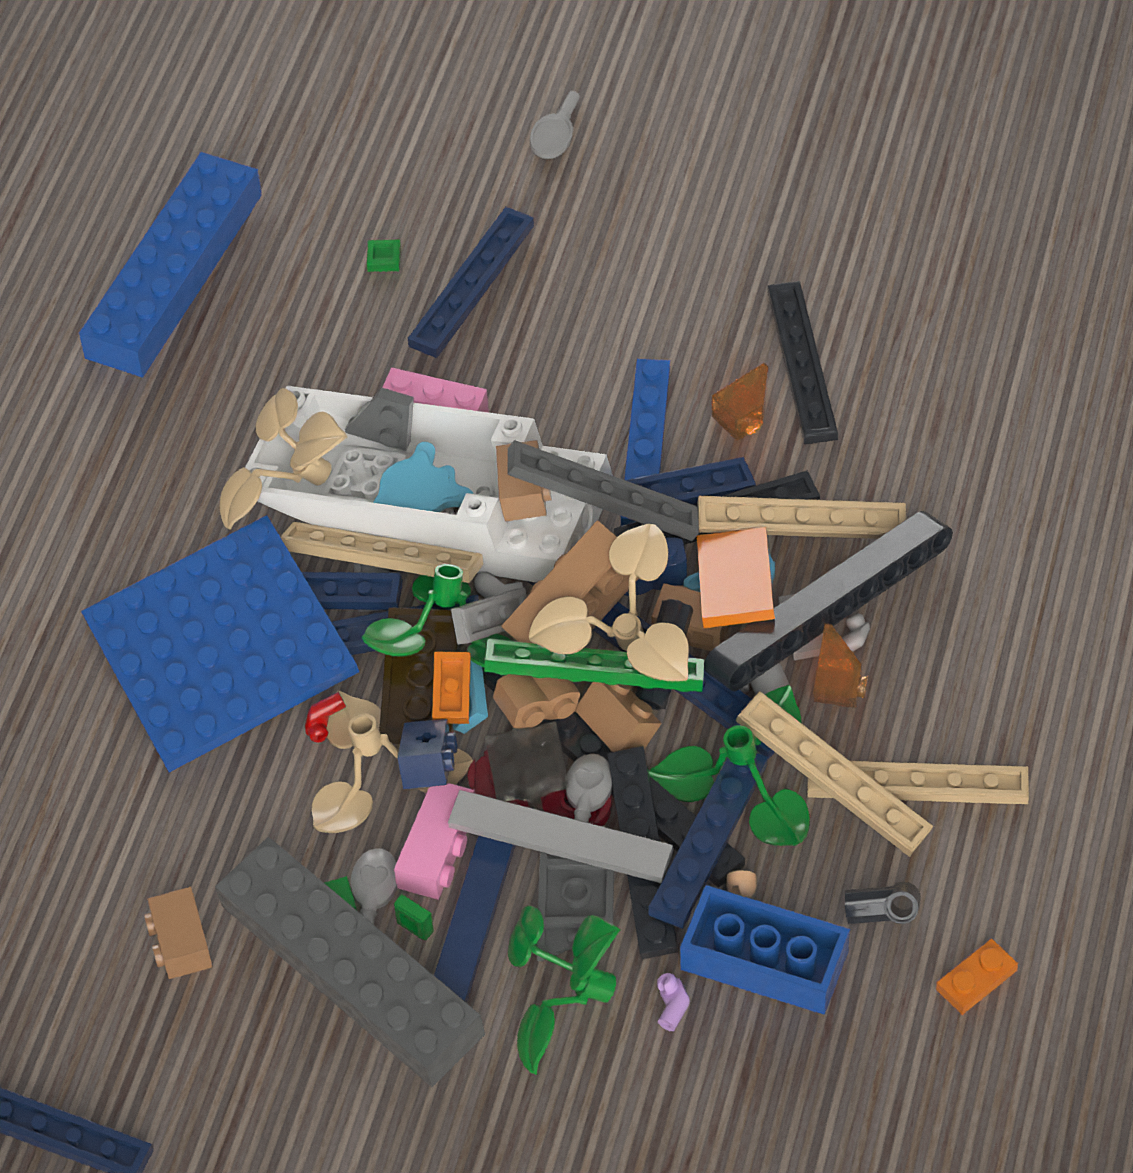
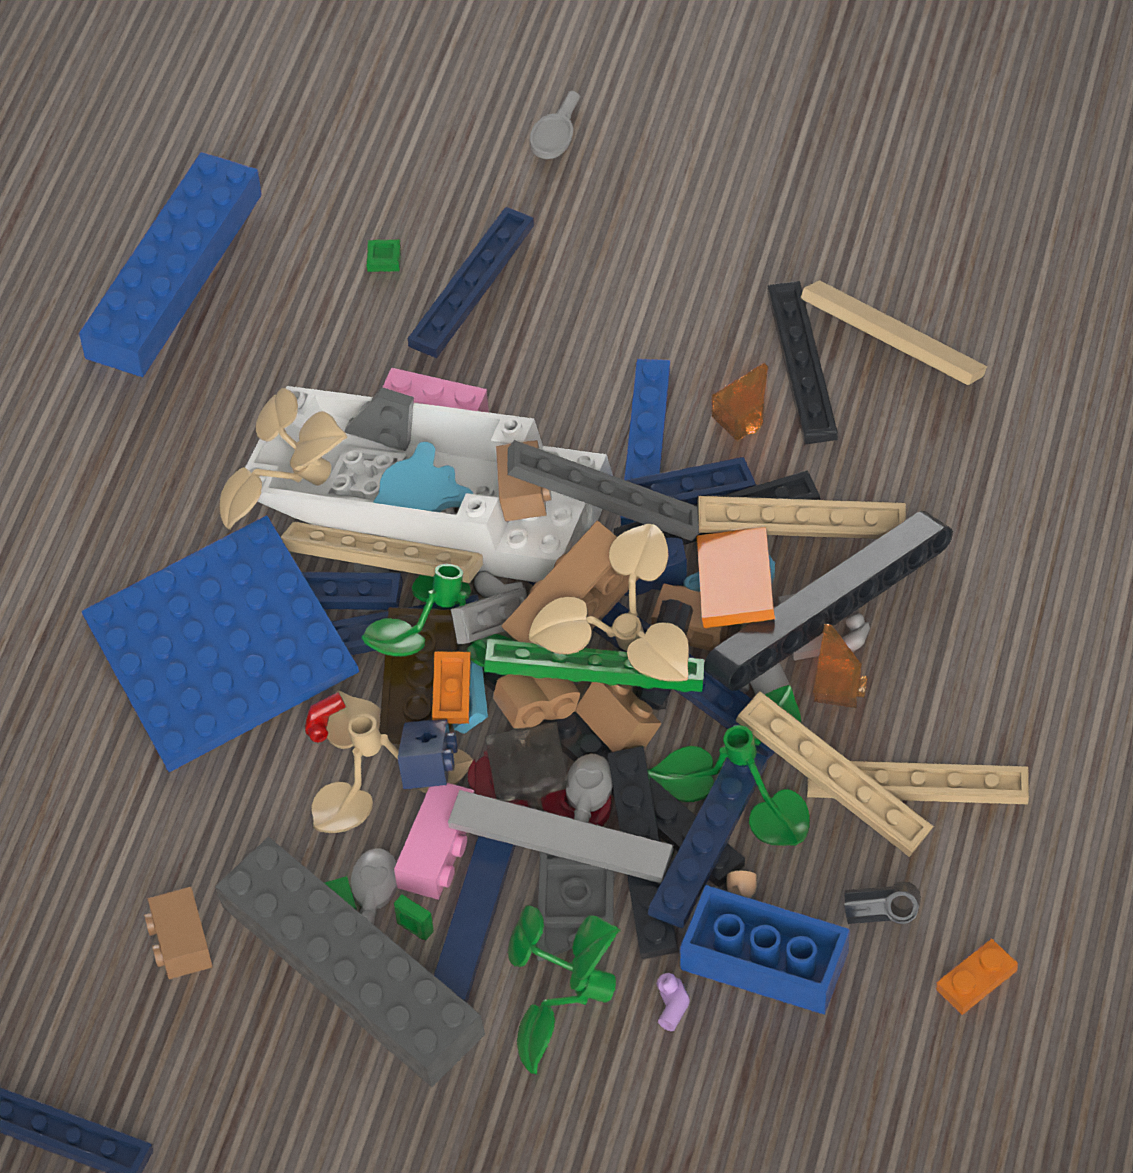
none -> tan tile [801,280,987,385]

